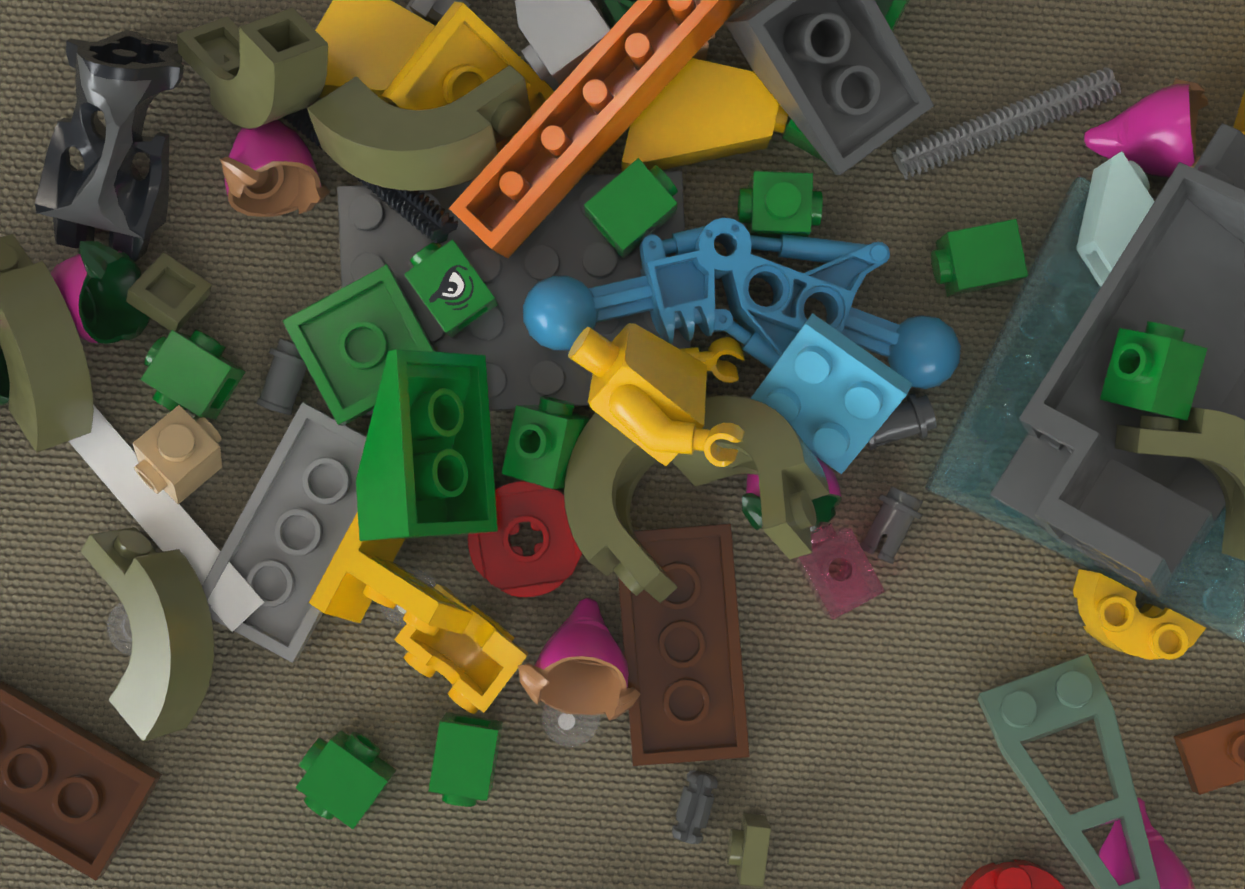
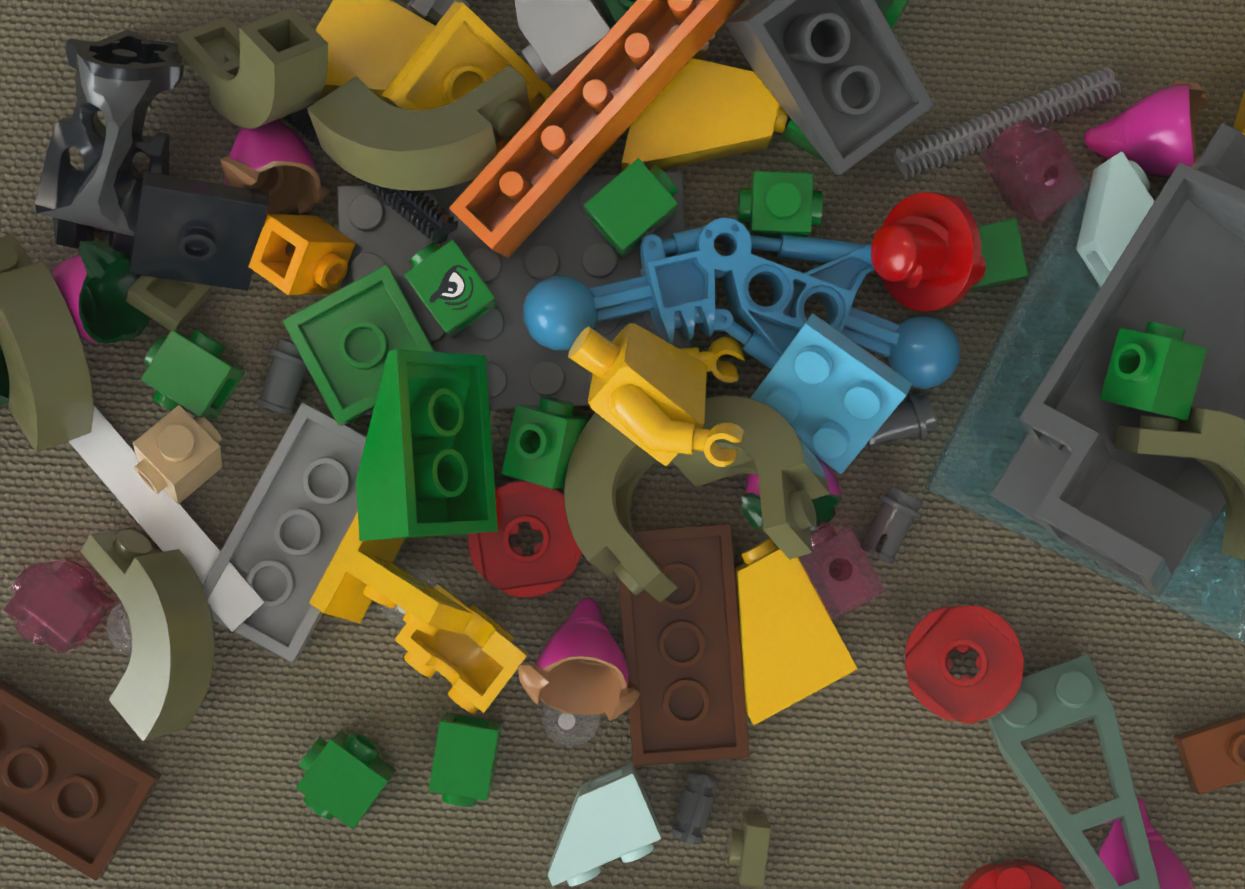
yellow cylinder [1073,569,1206,660] -> none
none -> clear pink brick [3,560,115,654]
none -> black plate [129,171,268,291]
none -> light orange brick [248,214,356,295]
none -> light aqua slope [548,762,661,887]
none -> yellow slope [735,538,858,725]
none -> red plate [870,192,986,312]
none -> red plate [905,605,1025,725]
none -> clear pink brick [980,119,1085,223]

